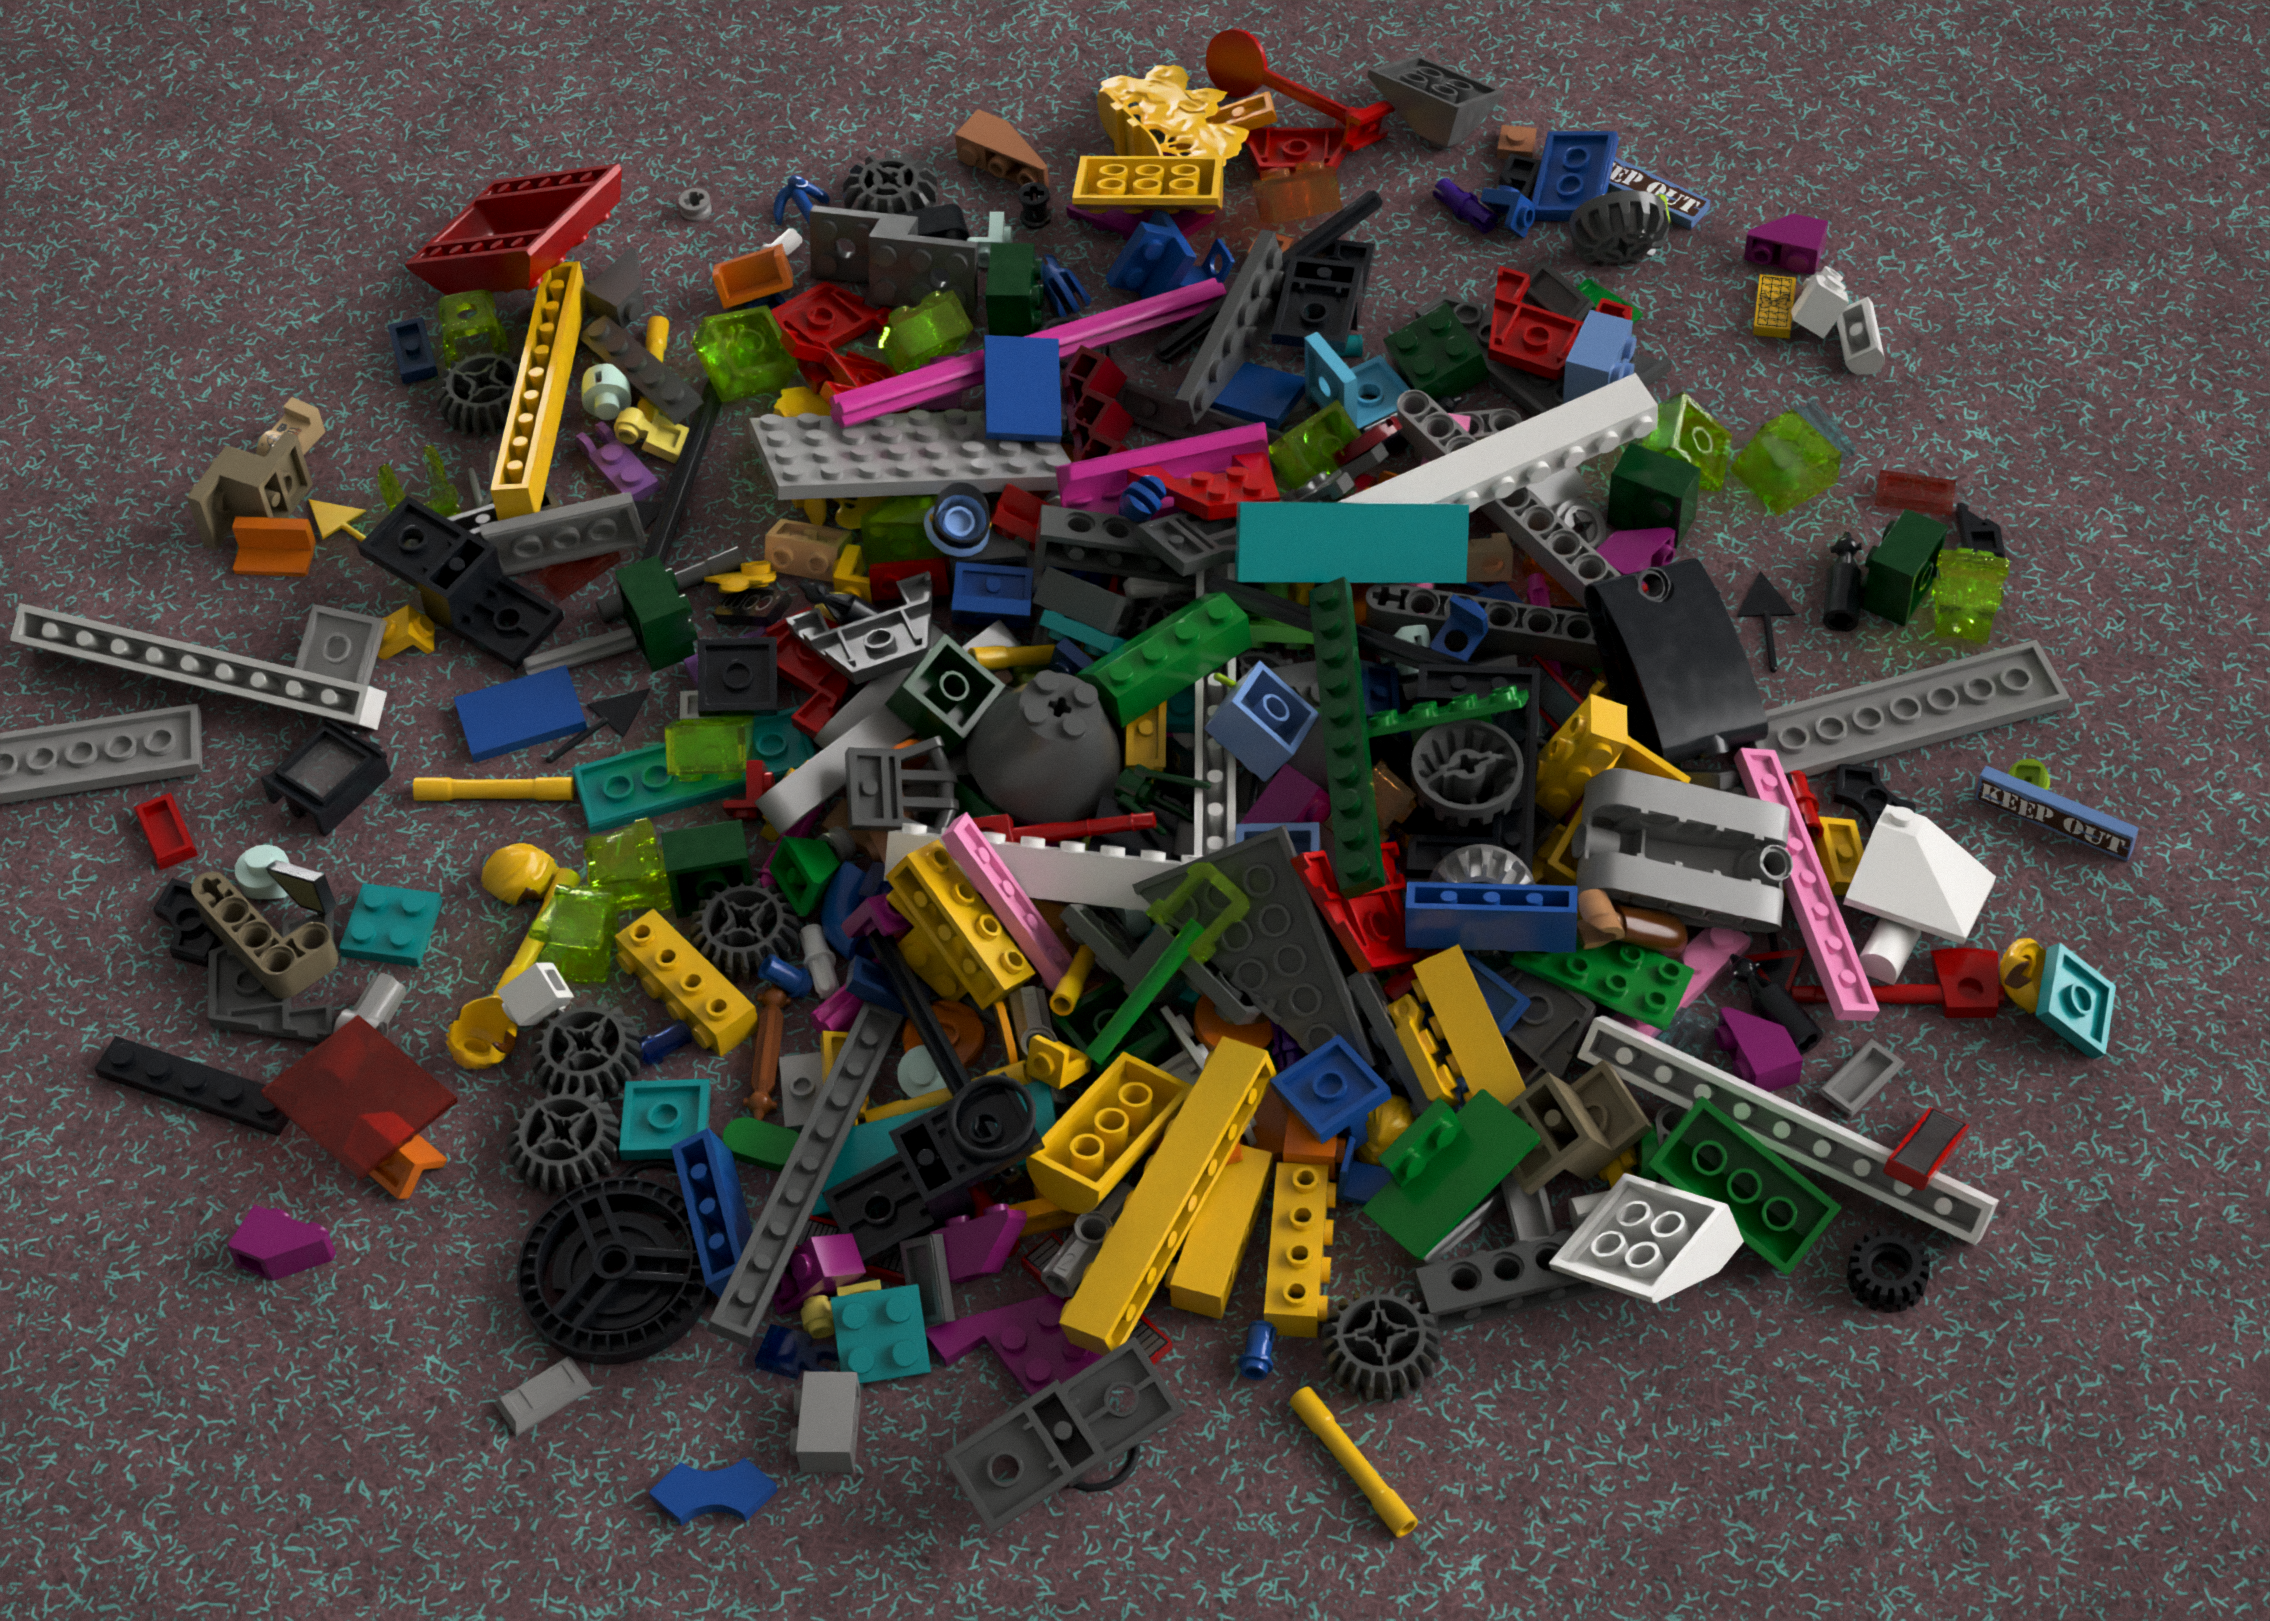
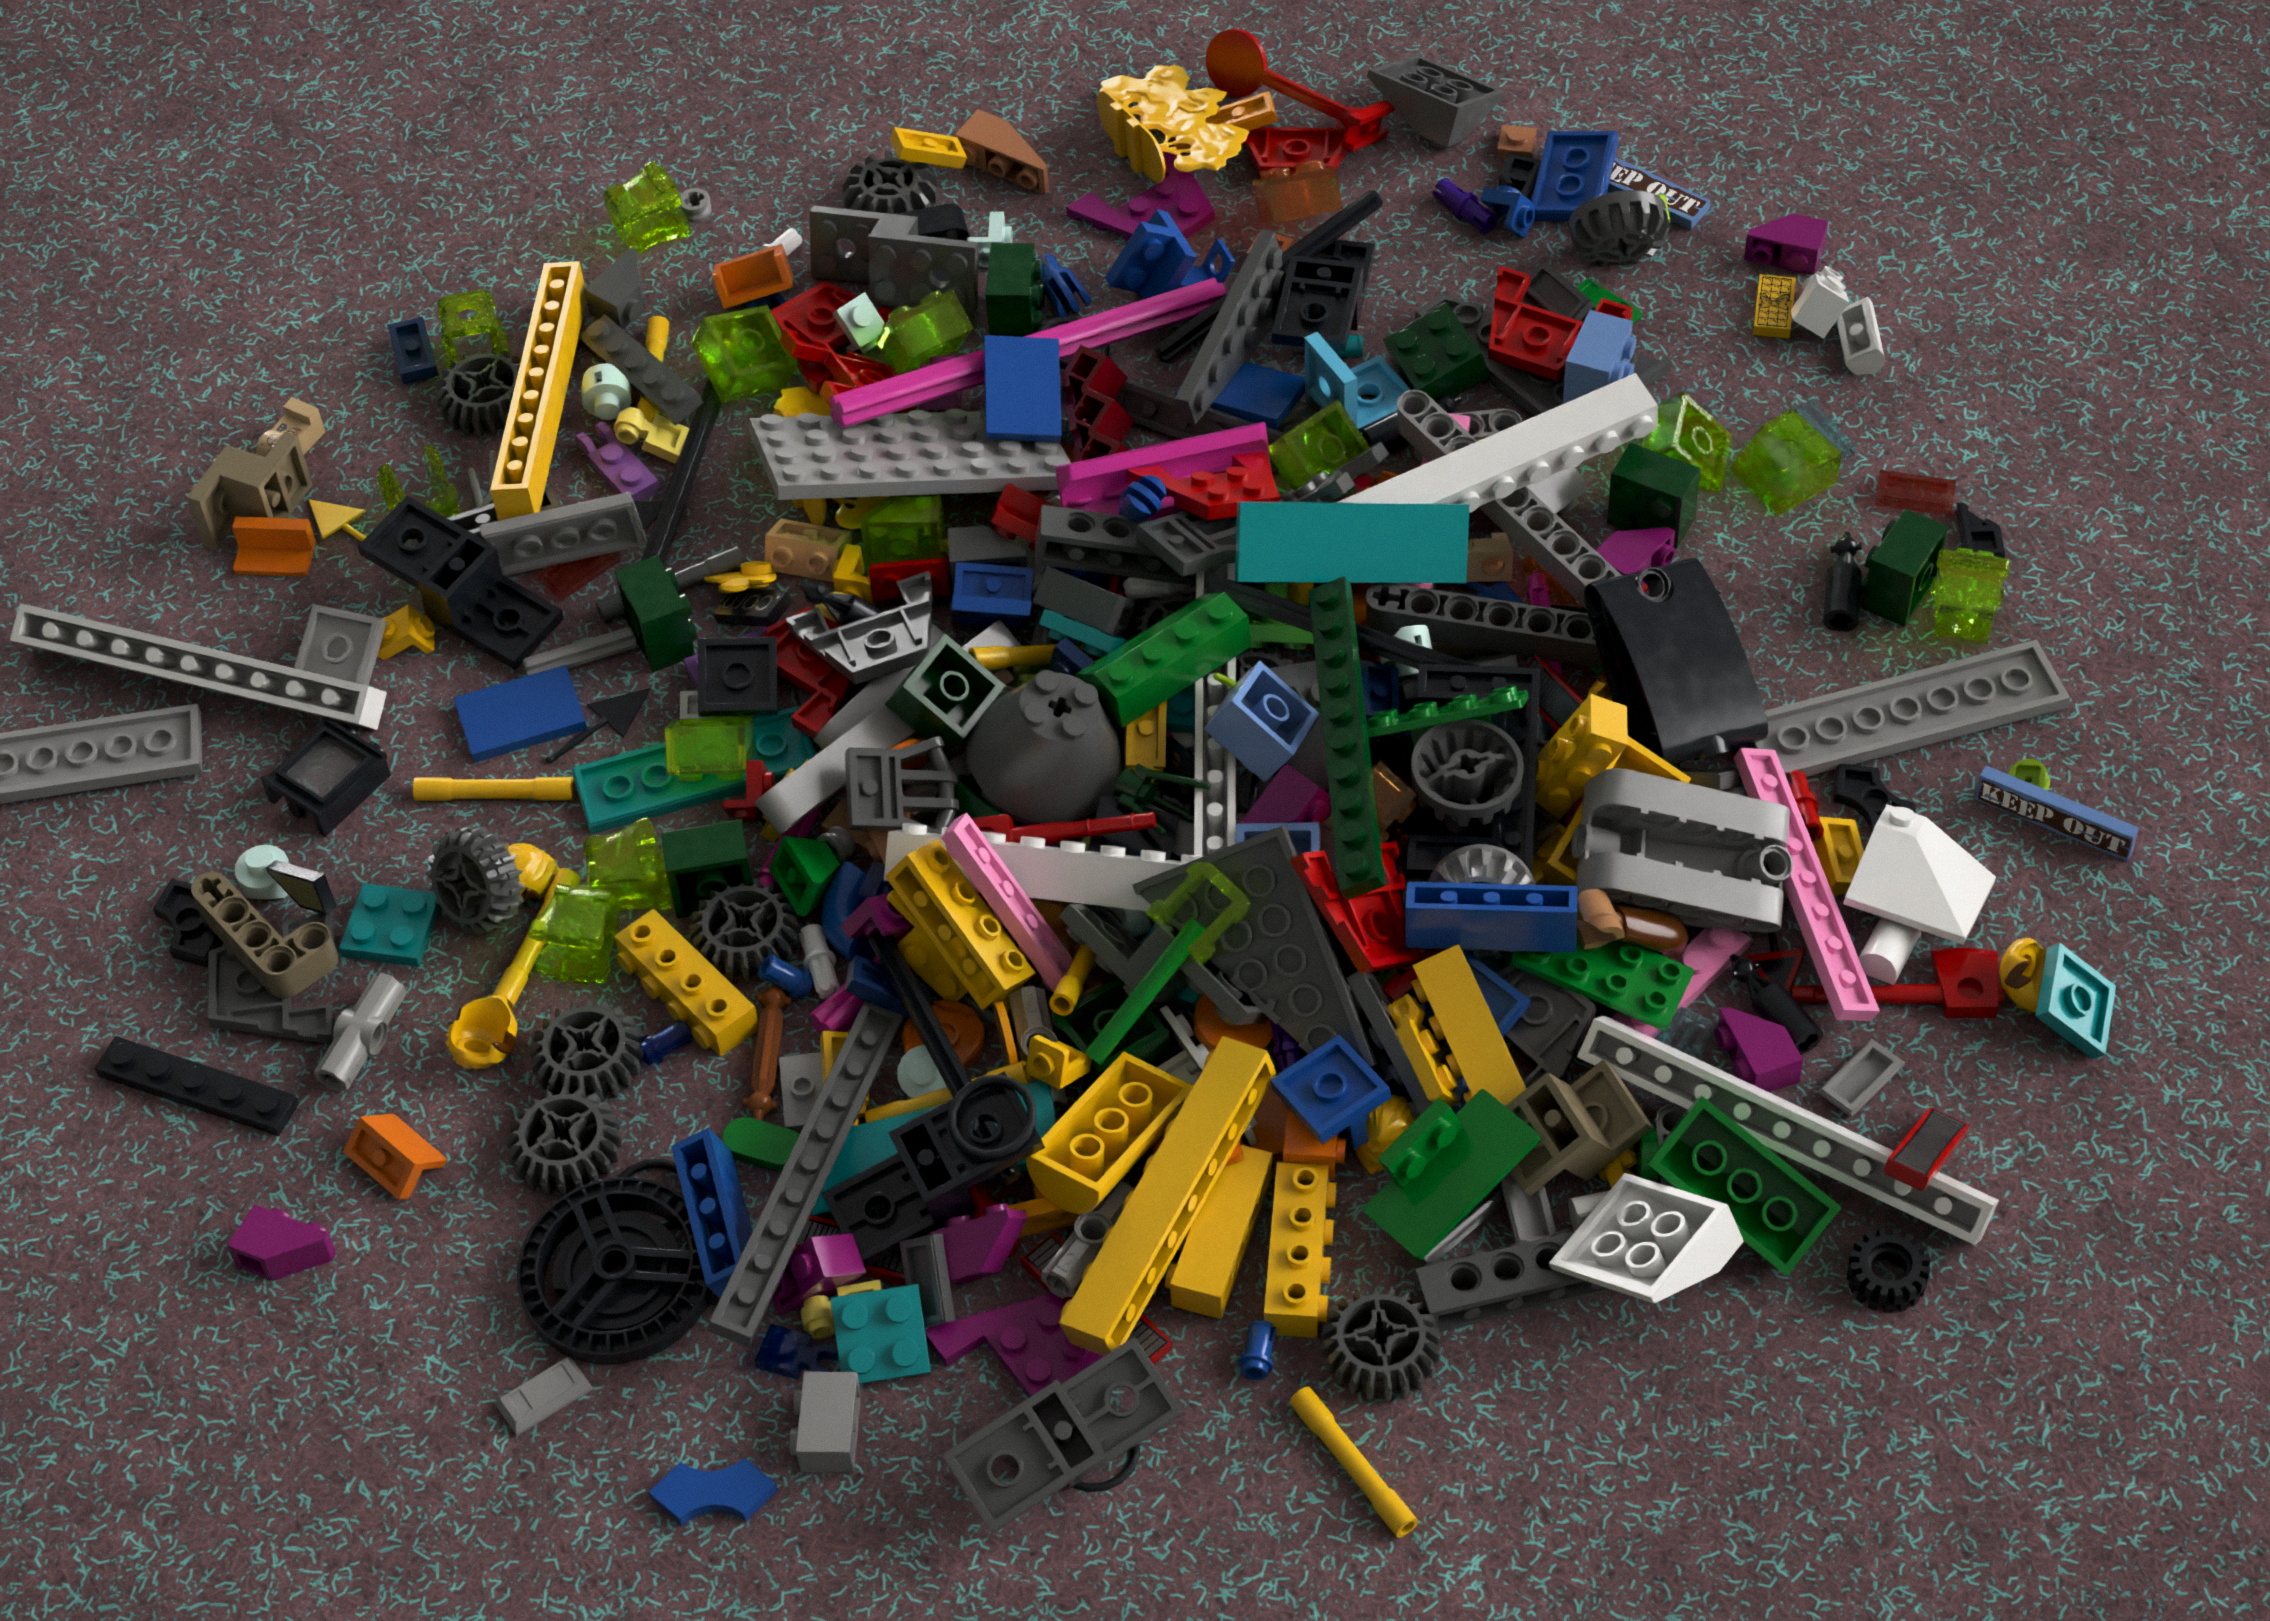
red tile [133,792,198,870] -> none
clear red piece [260,1015,458,1180] -> none
red slope [404,163,622,297] -> none
white brick [497,963,574,1026] -> none
teal plate [619,1079,711,1160] -> none
blue piece [773,174,830,226] -> none
light blue piece [924,482,992,557] -> none
black bush [1018,182,1052,229] -> none
yellow slope [1072,156,1224,214] -> none
dark red tile [1331,416,1403,468] -> none
blue bracket [1336,1136,1391,1205] -> none
blue bracket [1429,594,1488,661] -> none
light grey gear [1553,498,1606,550] -> none
black piece [1737,571,1796,673] -> none
none -> dark grey gear [425,825,526,935]
none -> clear neon green piece [603,161,692,255]
none -> bracket [832,292,888,354]
none -> yellow plate [889,127,967,169]

